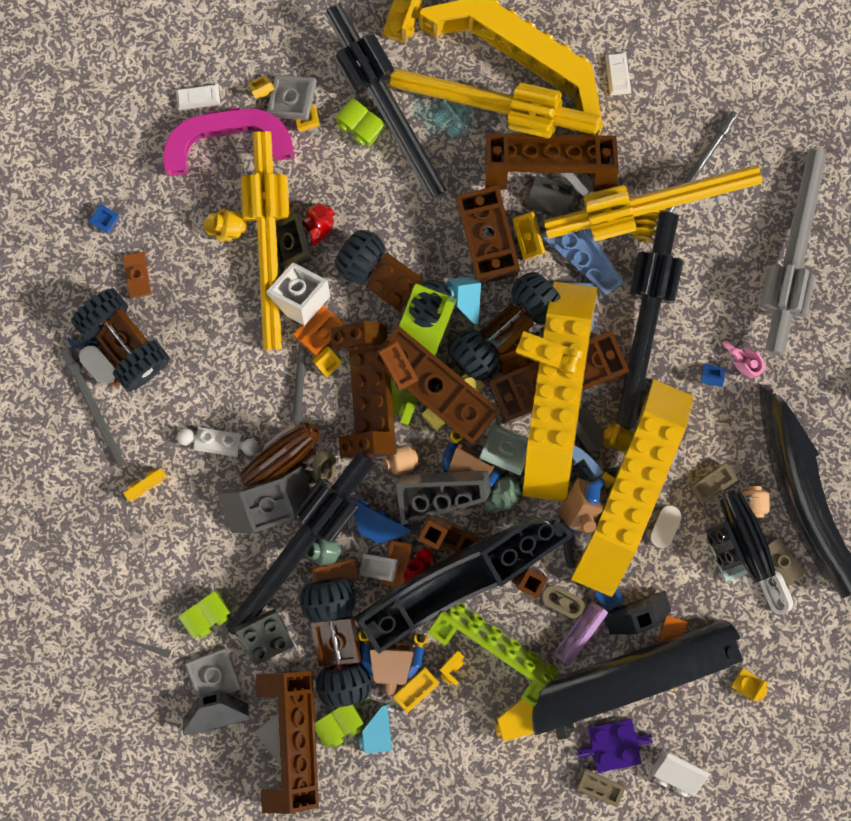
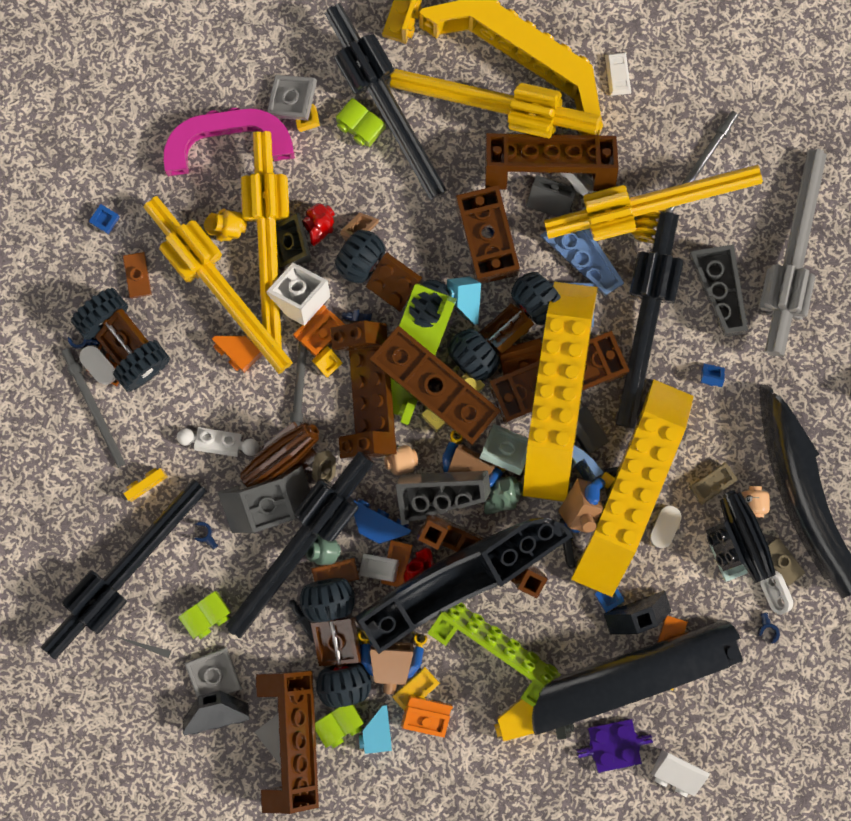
white tile [176,84,221,111] -> none
pearl dark grey plate [235,608,294,666] -> none
yellow plate [247,74,274,99] -> none
dark orange plate [378,341,419,391] -> none
clear light blue hips [433,99,471,141] -> none
yellow bracket [439,650,464,686] -> none
yellow plate [513,212,546,260] -> none
yellow plate [516,331,583,375] -> none
dark tan plate [542,586,585,618] -> none
lavender tile [552,601,608,666] -> none
dark tan plate [576,768,626,808] -> none
yellow bracket [603,423,633,453] -> none
bright pink piece [722,341,765,378] -> none
yellow bracket [731,668,768,702] -> none
none -> black axle [41,479,207,660]
none -> yellow axle [143,196,293,374]
none -> dark blue piece [194,522,218,550]
none -> orange slope [212,336,263,373]
none -> black piece [288,600,314,643]
none -> medium nougat slope [340,212,379,241]
none -> dark blue piece [342,310,372,323]
none -> orange plate [401,695,453,738]
none -> dark grey wedge [689,244,748,337]
none -> dark blue piece [758,612,780,644]

